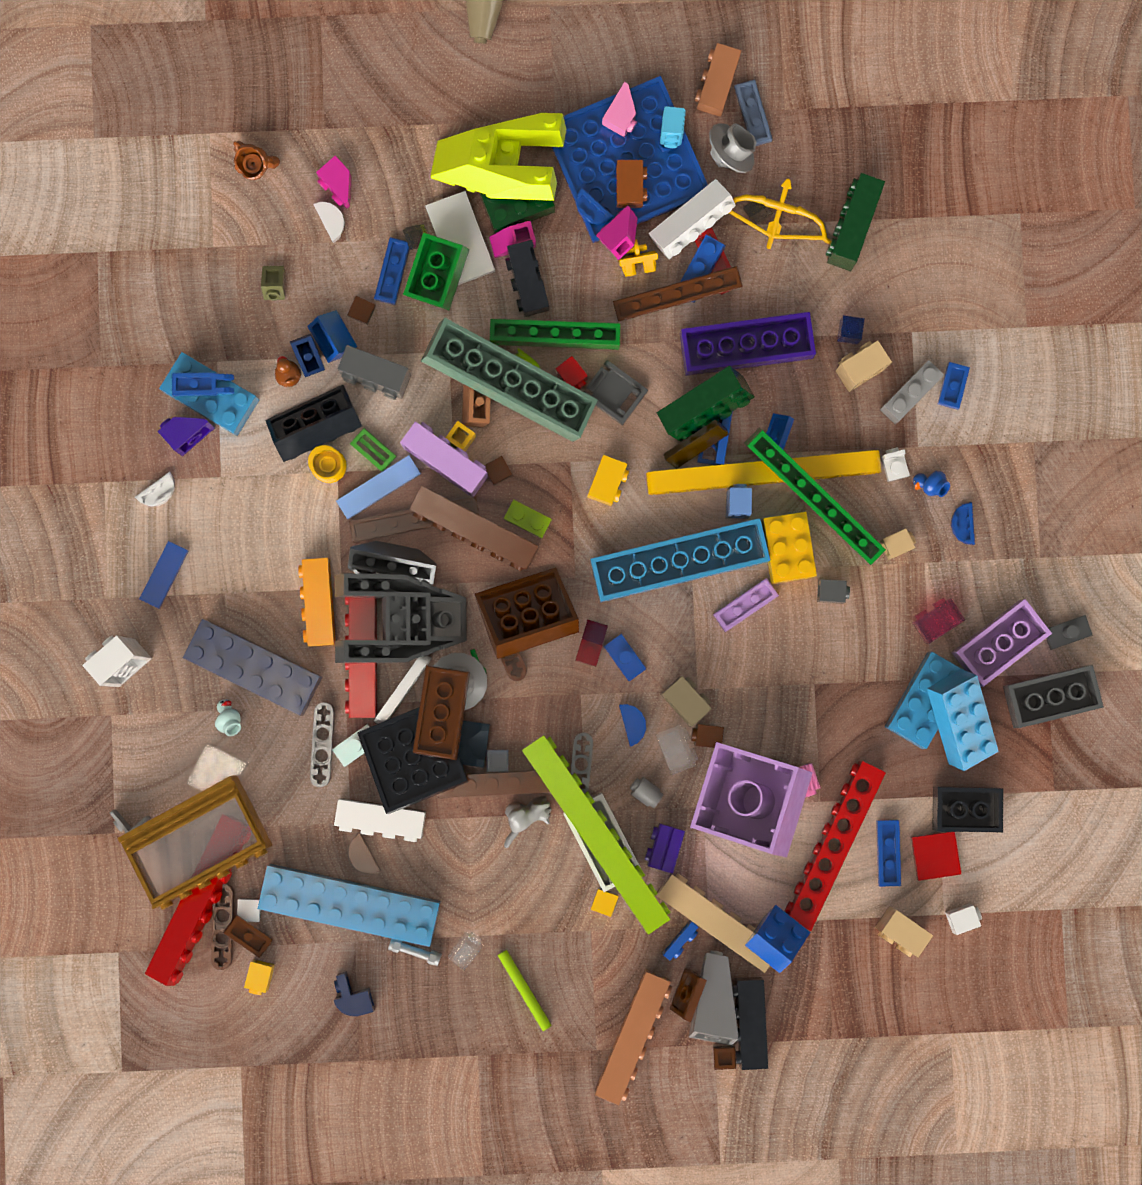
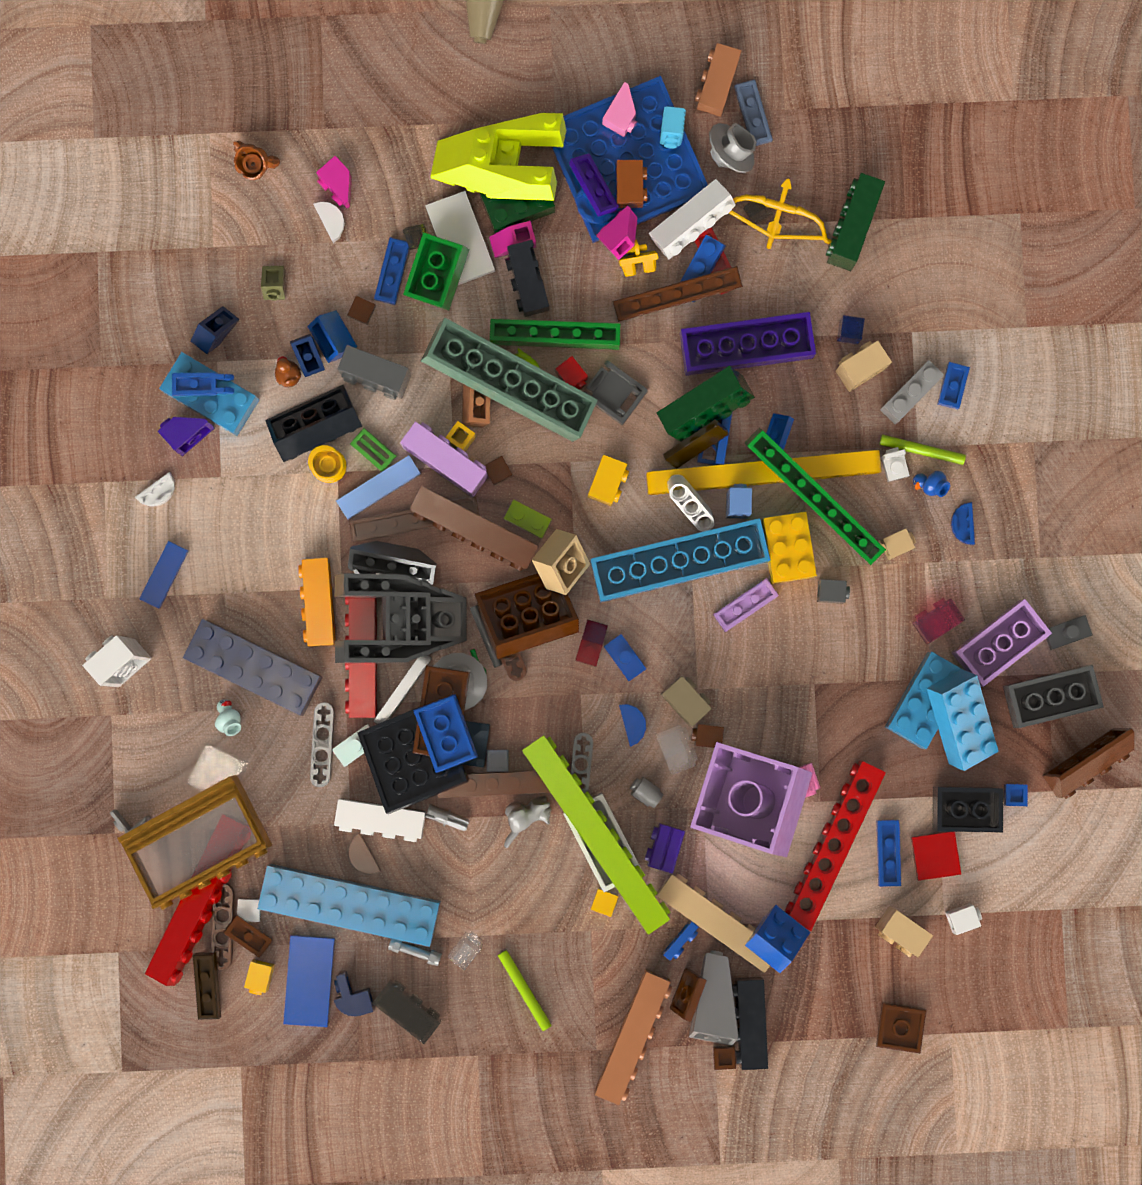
none -> dark blue slope [190,306,239,354]
none -> dark brown tile [193,952,221,1020]
none -> blue tile [283,935,335,1027]
none -> clear smoke brick [372,980,442,1044]
none -> blue tile [413,695,478,773]
none -> light grey axle [425,804,469,831]
none -> dark grey bar [470,605,502,668]
none -> tan brick [532,529,590,595]
none -> dark purple plate [569,153,619,217]
none -> white beam [667,475,714,532]
none -> reddish brown plate [876,1002,926,1054]
none -> lime piece [879,434,966,465]
none -> blue plate [1004,784,1028,807]
none -> reddish brown slope [1042,728,1134,799]

